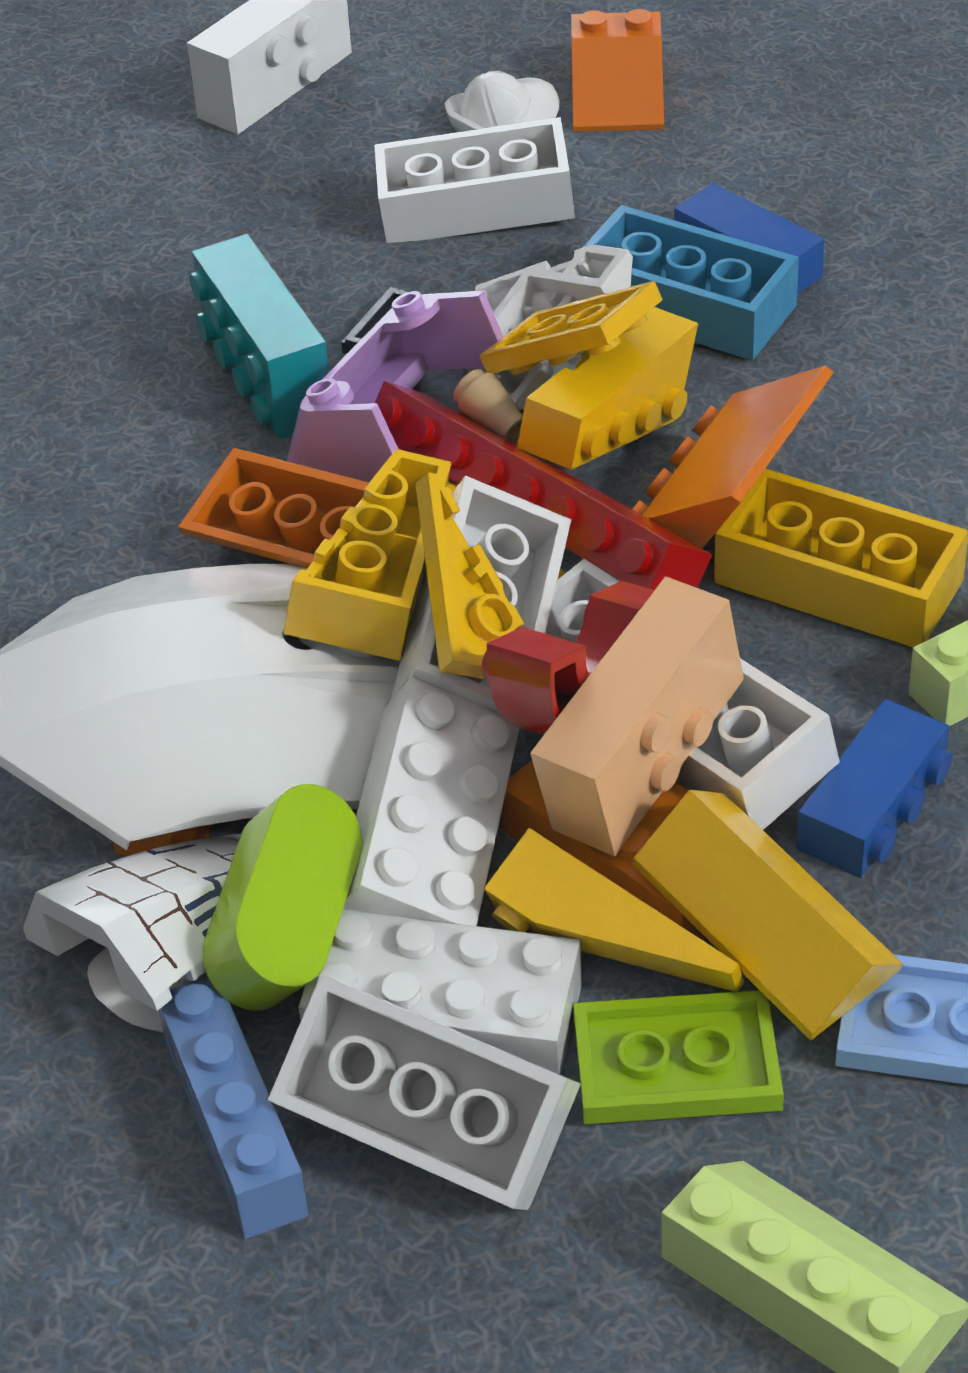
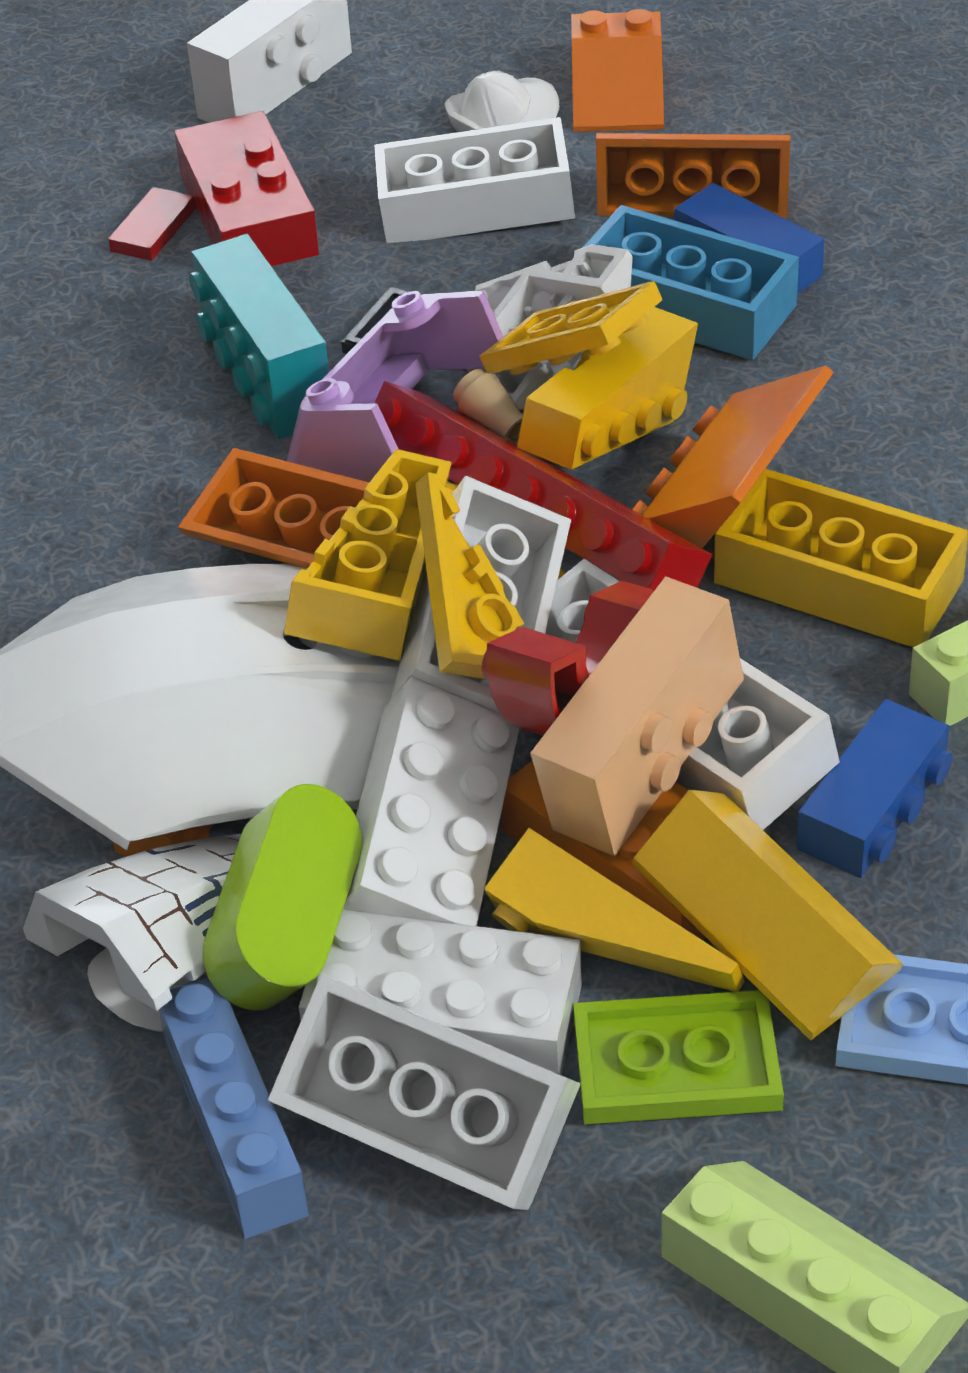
none -> tile [108,187,196,261]
none -> brick [174,111,319,266]
none -> orange slope [596,133,791,218]

